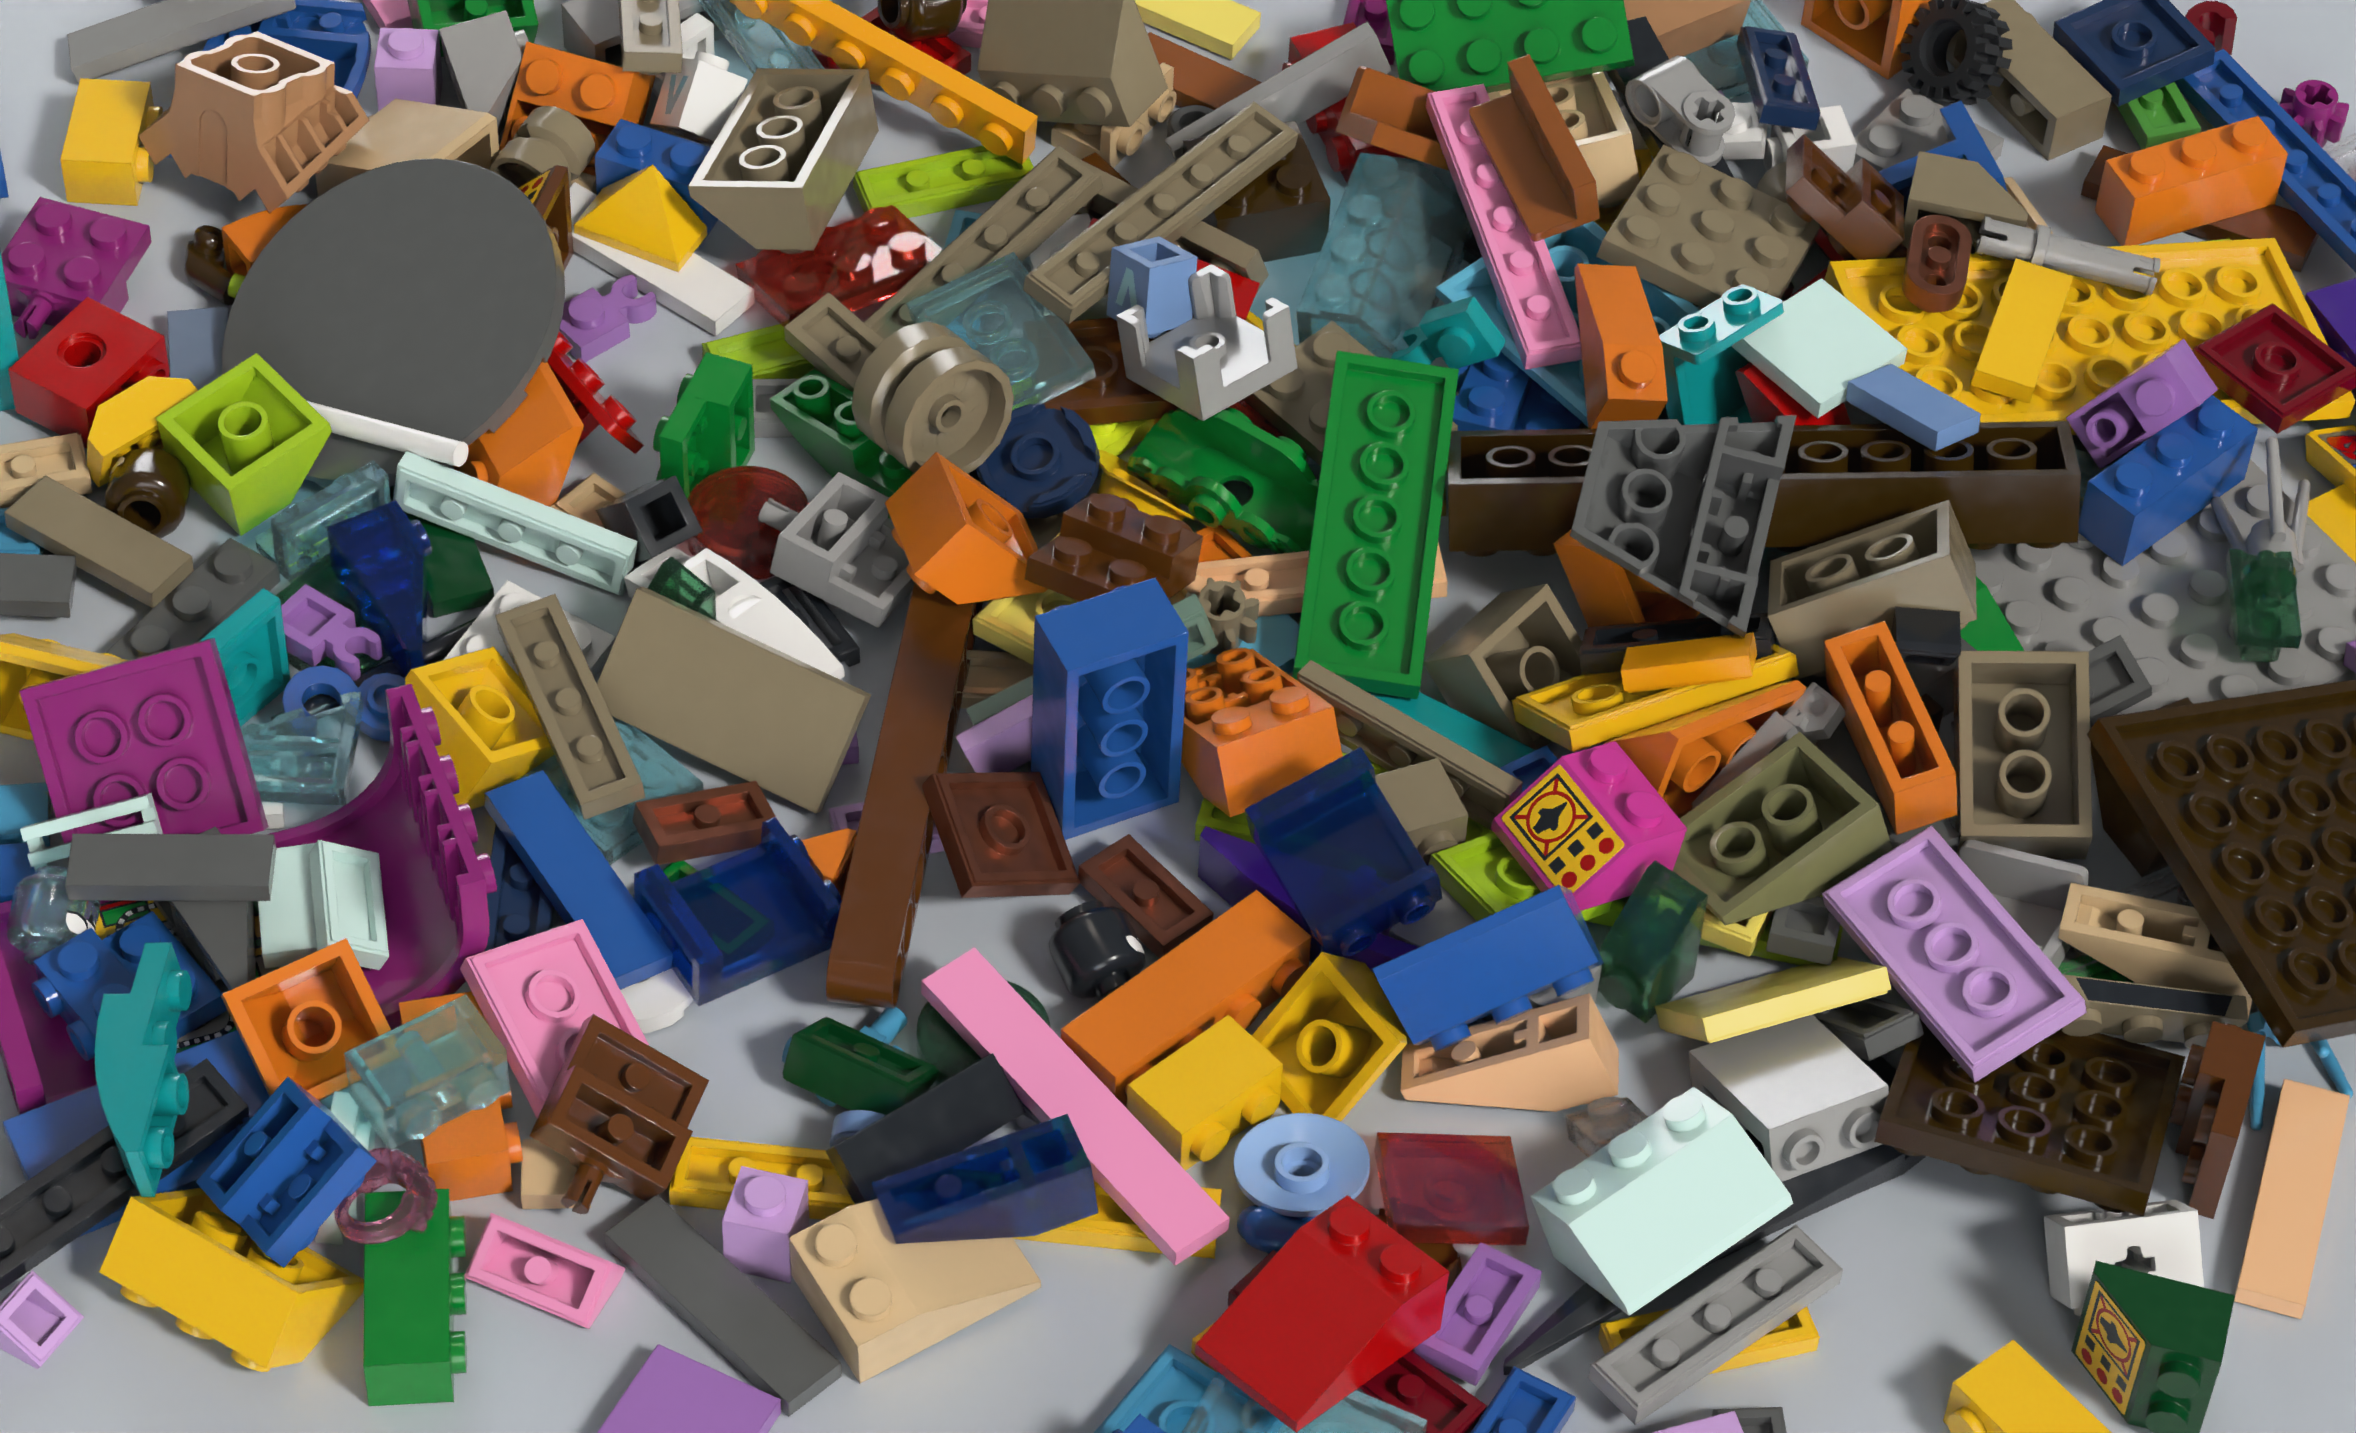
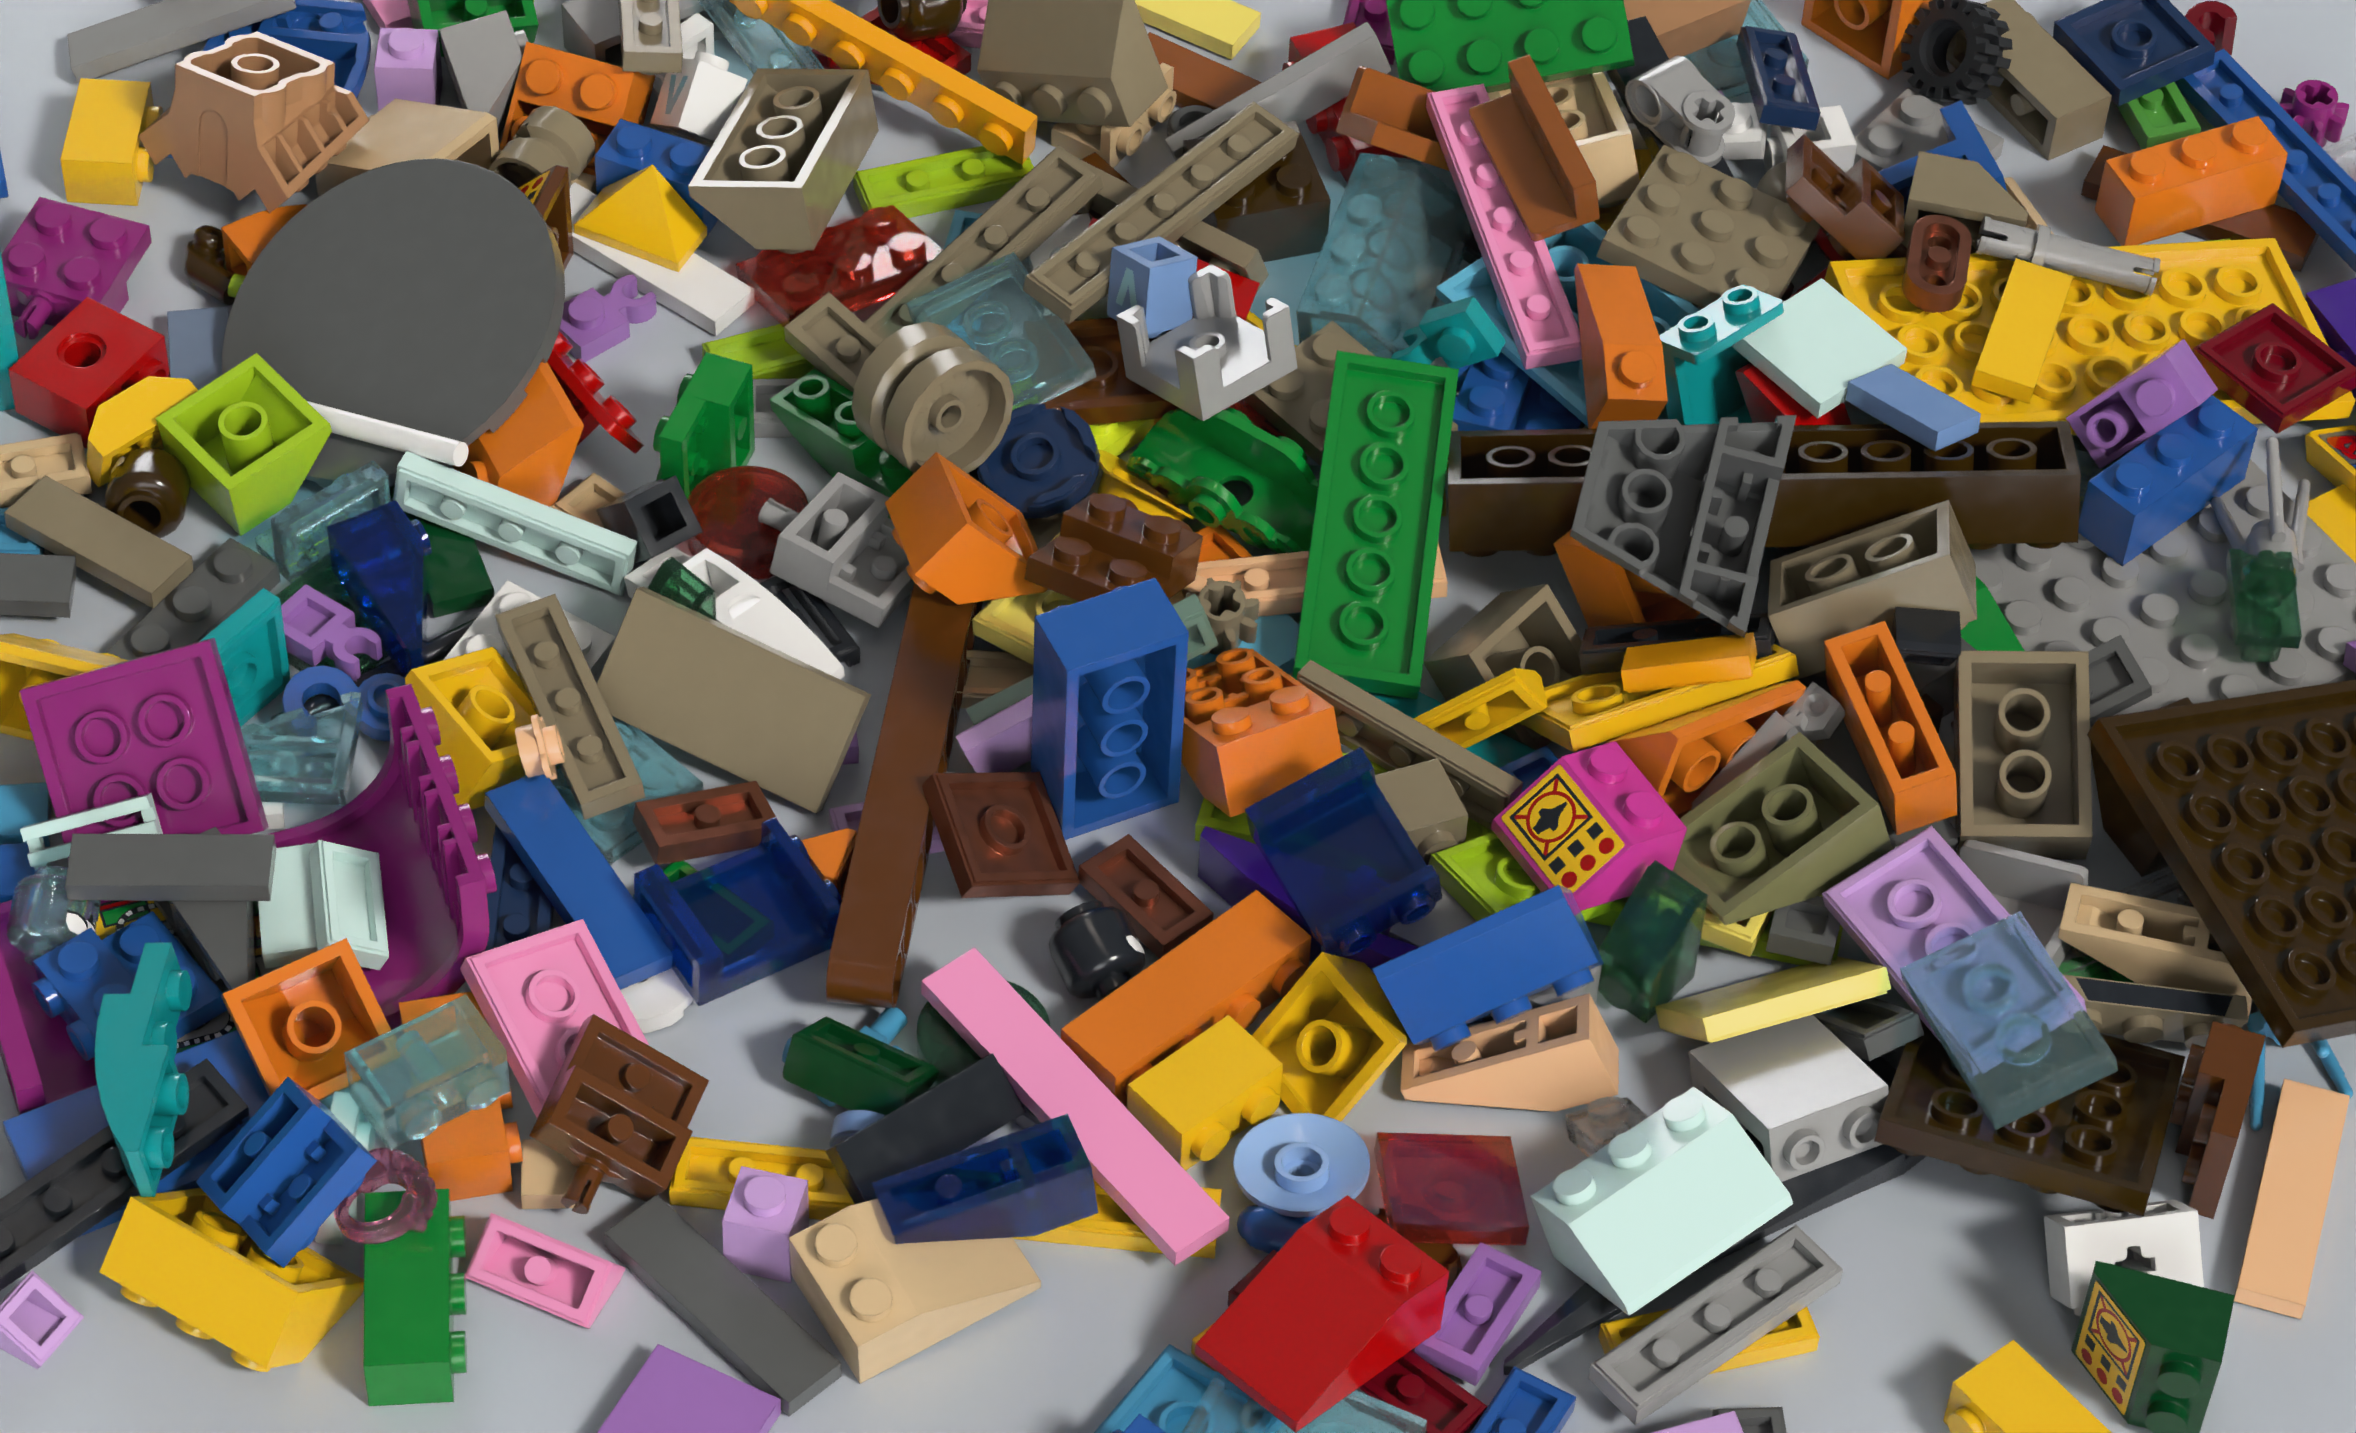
none -> light nougat plate [515,714,565,780]
none -> yellow slope [1413,668,1548,749]
none -> clear light blue tile [1900,911,2118,1130]

